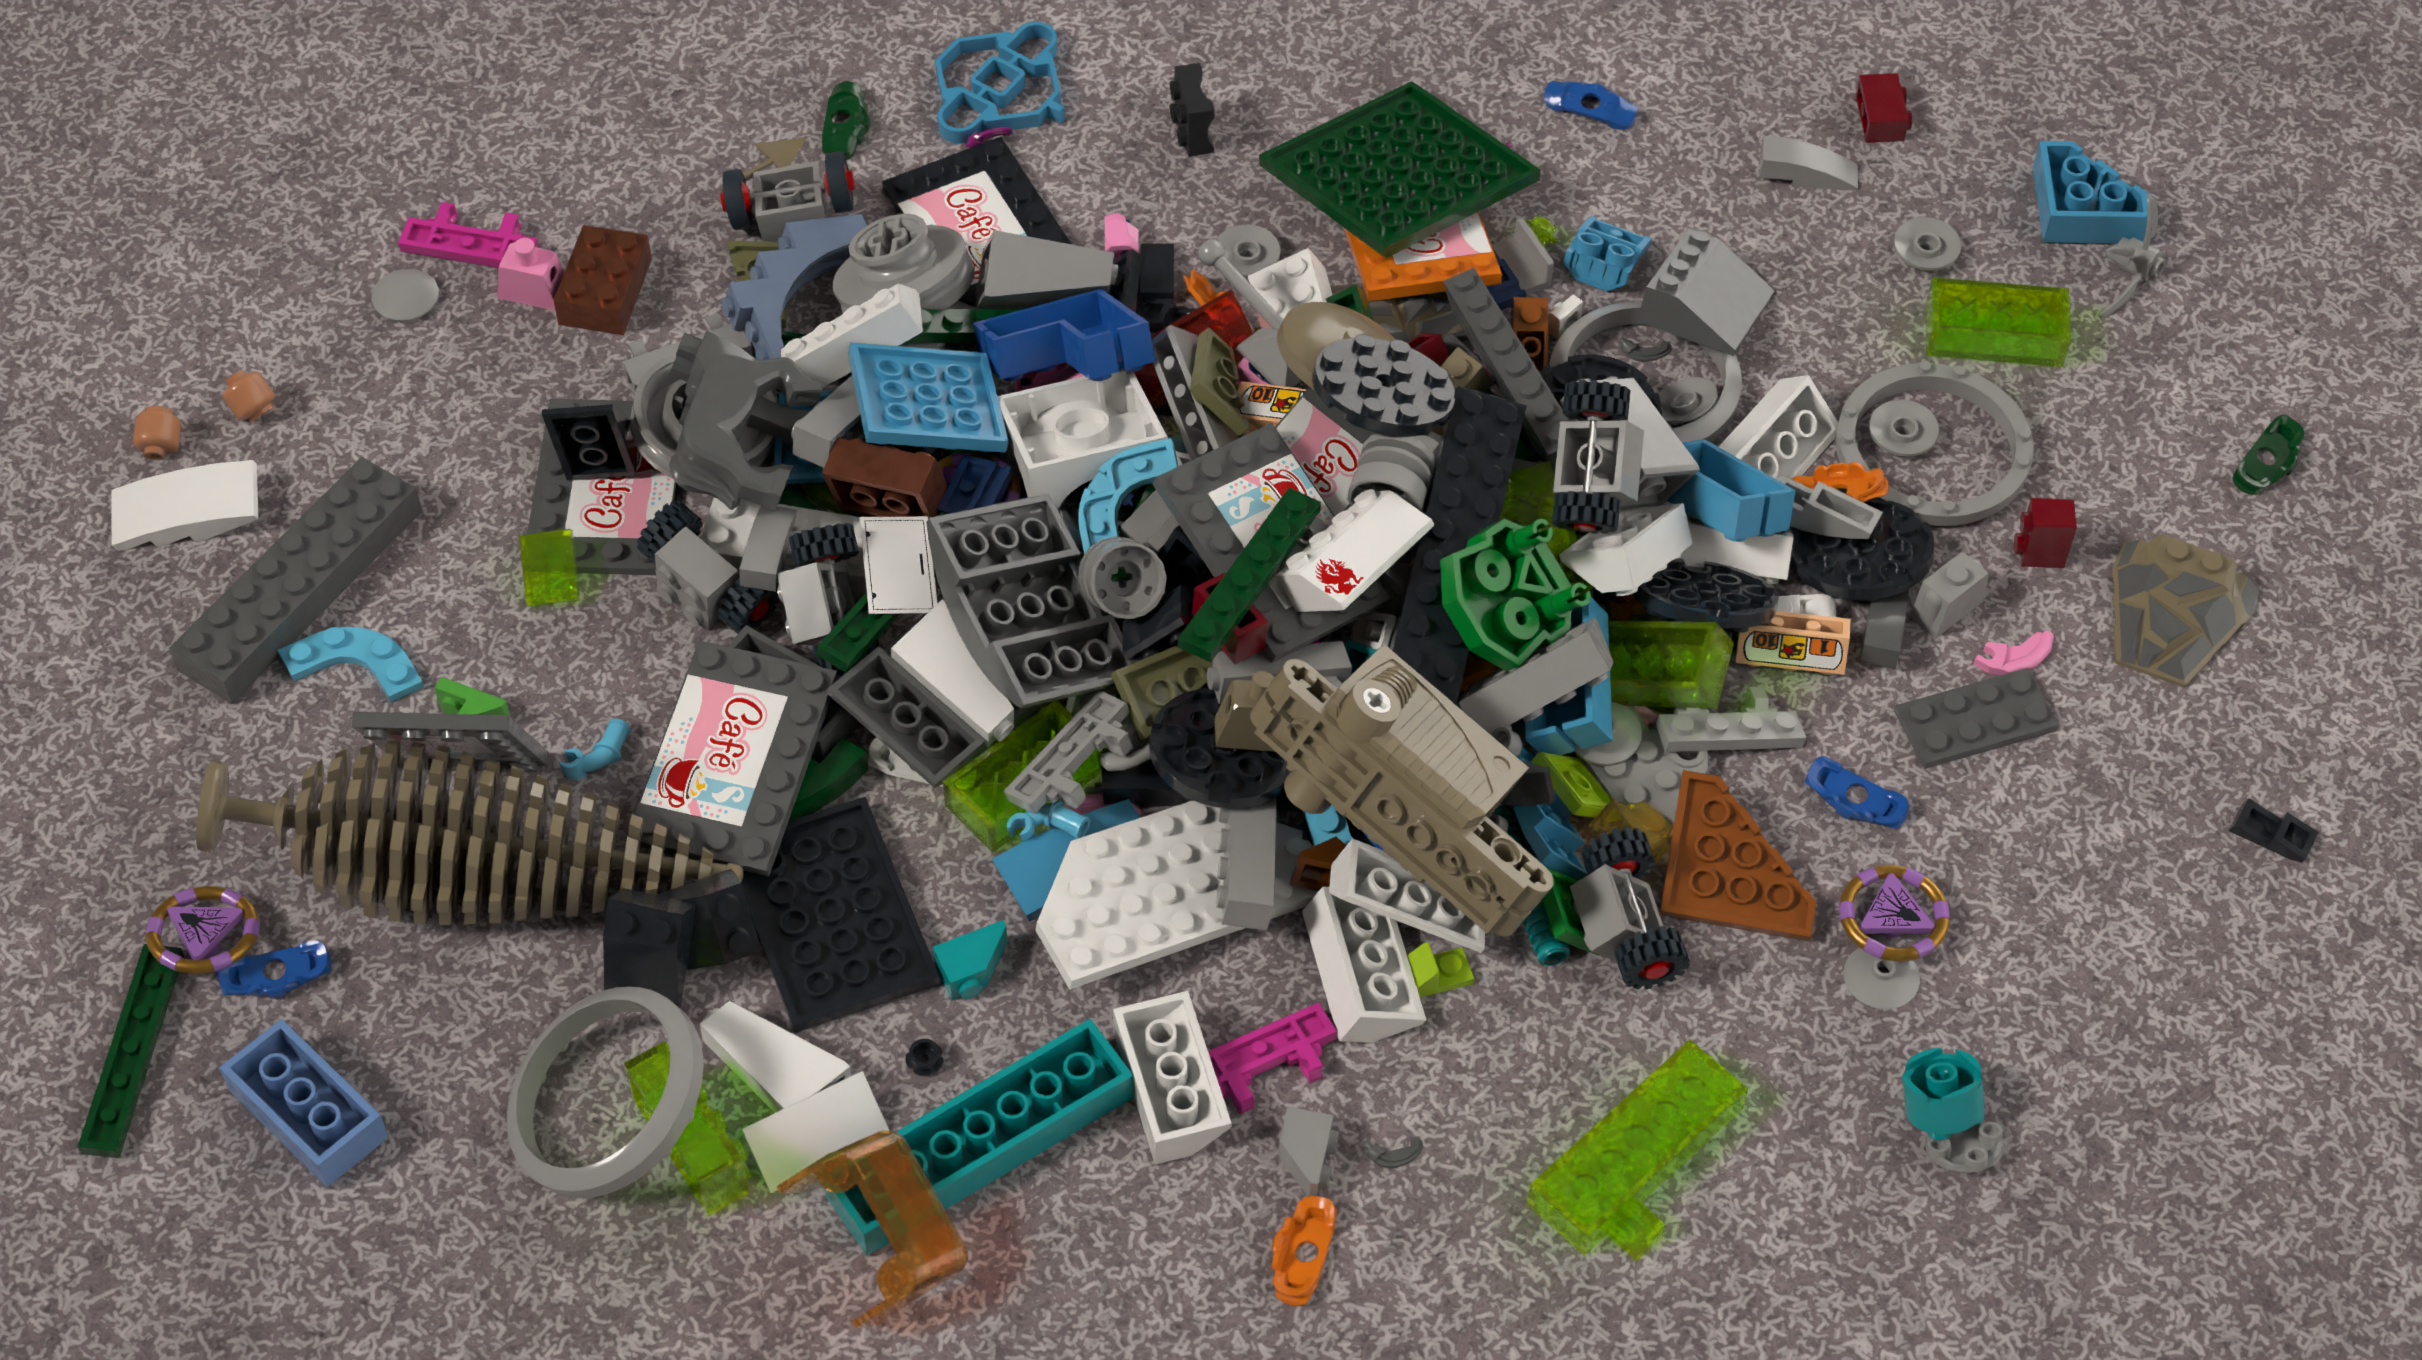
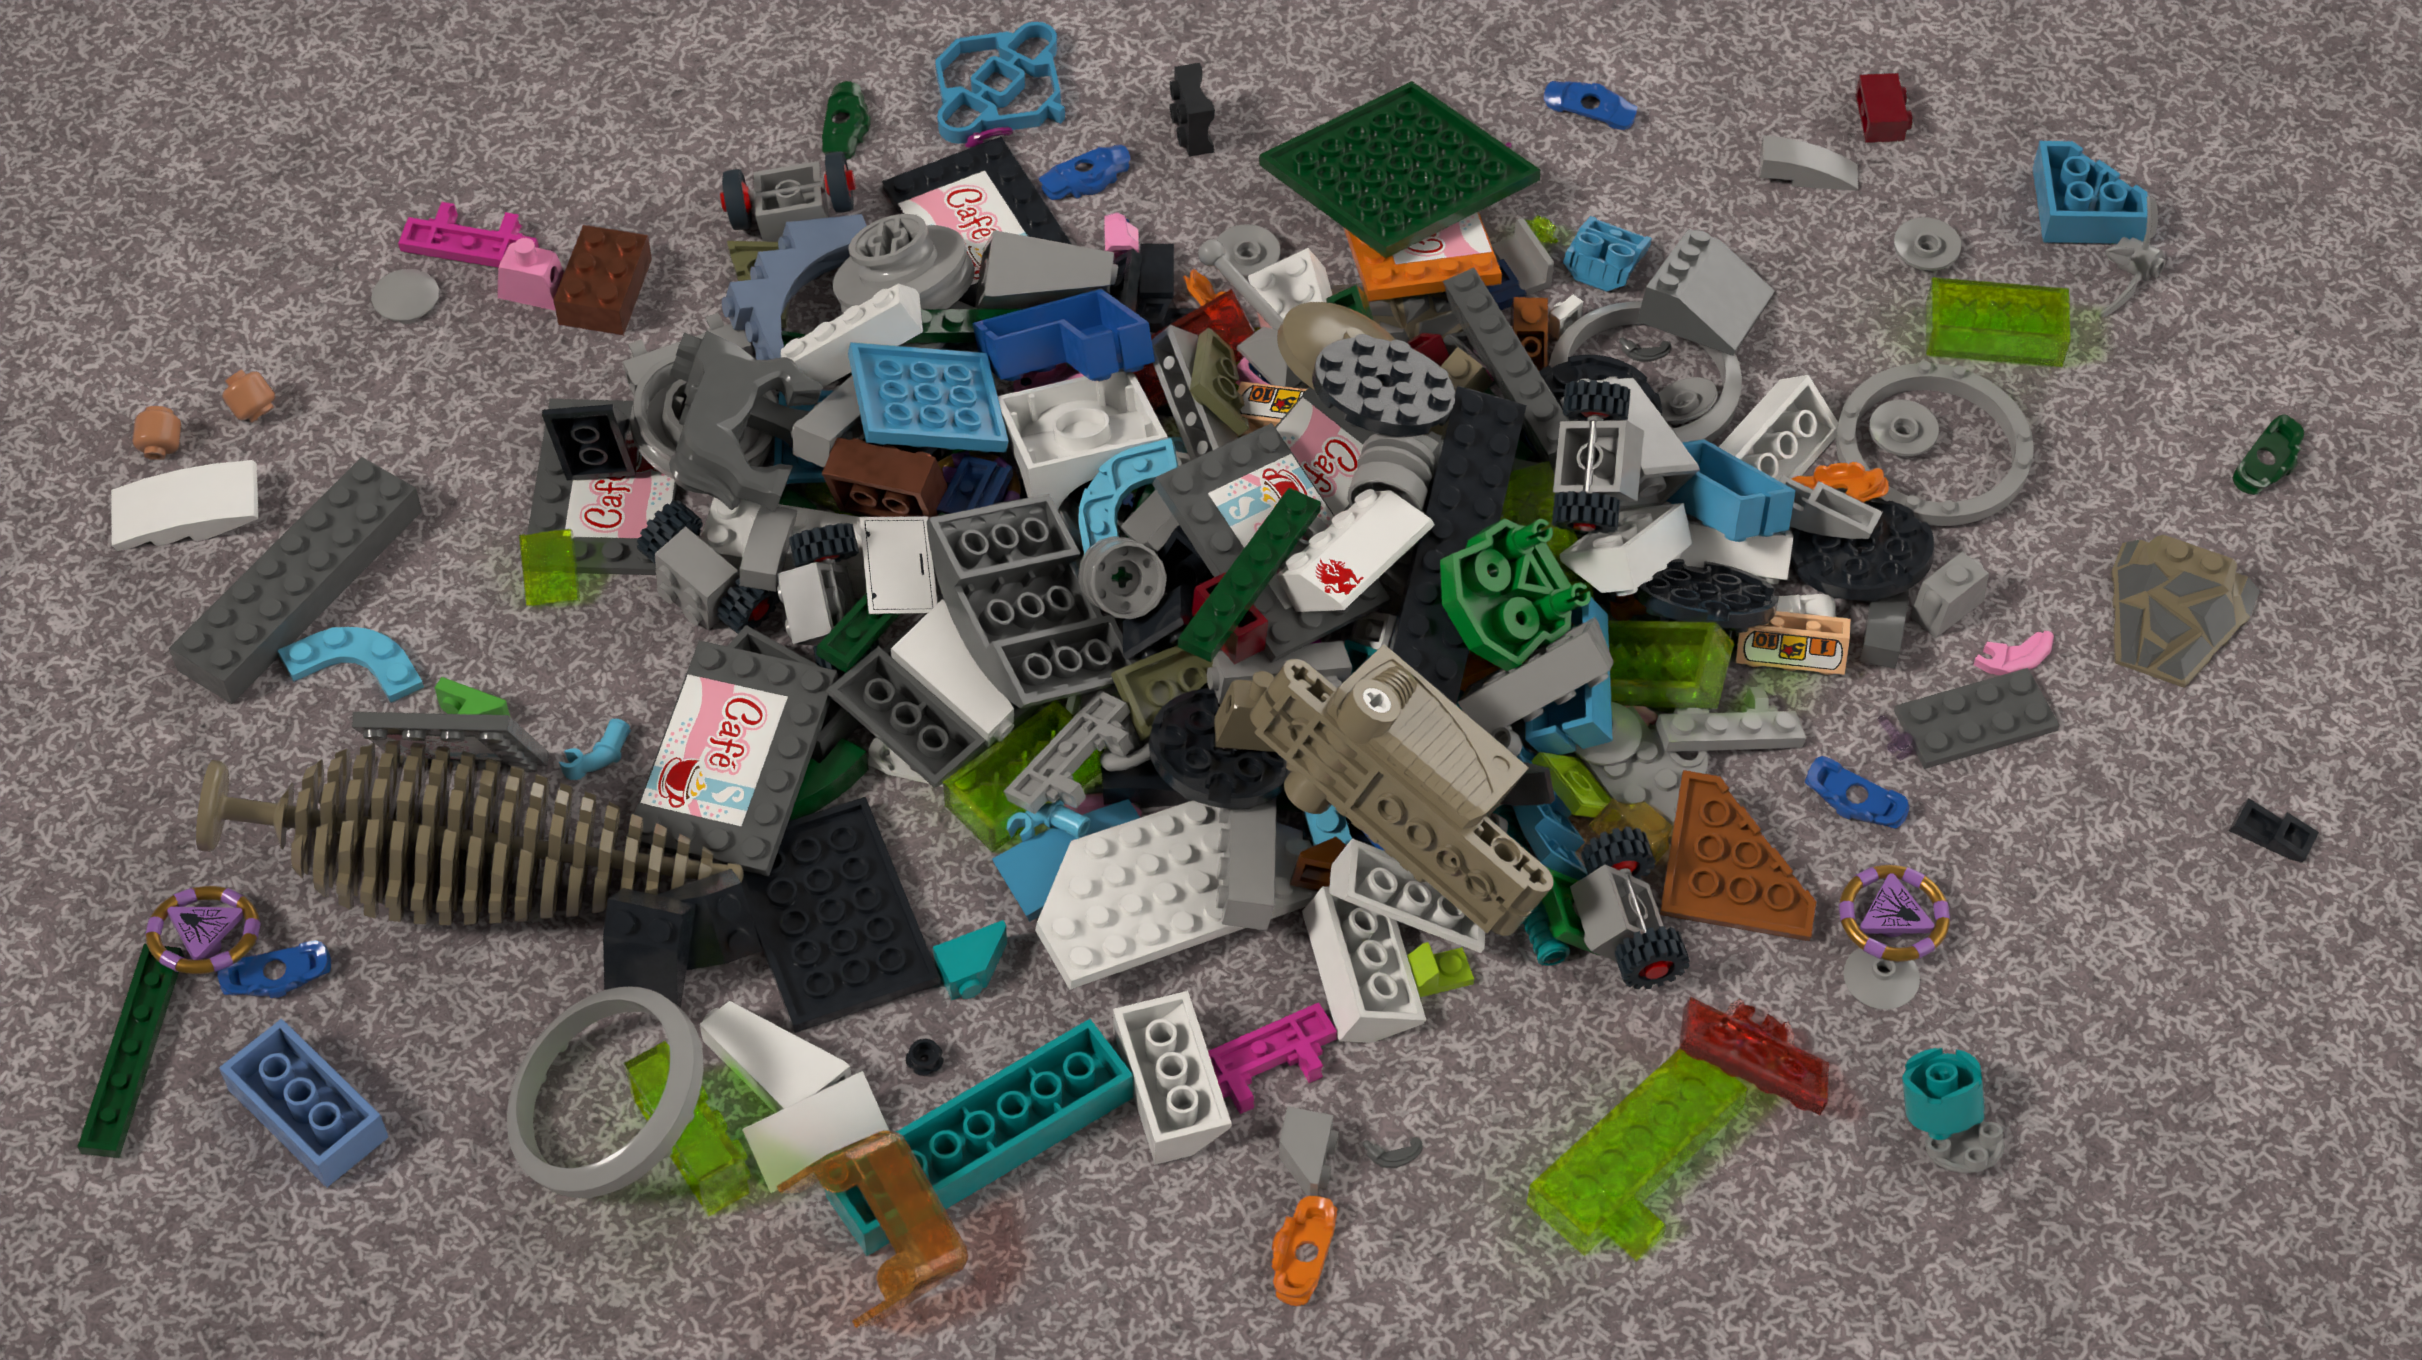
dark tan piece [720,137,807,191] -> none
dark red brick [2013,498,2077,568] -> none
none -> blue piece [1038,144,1130,200]
none -> clear red plate [1679,997,1829,1115]
none -> clear purple hand [1877,715,1913,761]

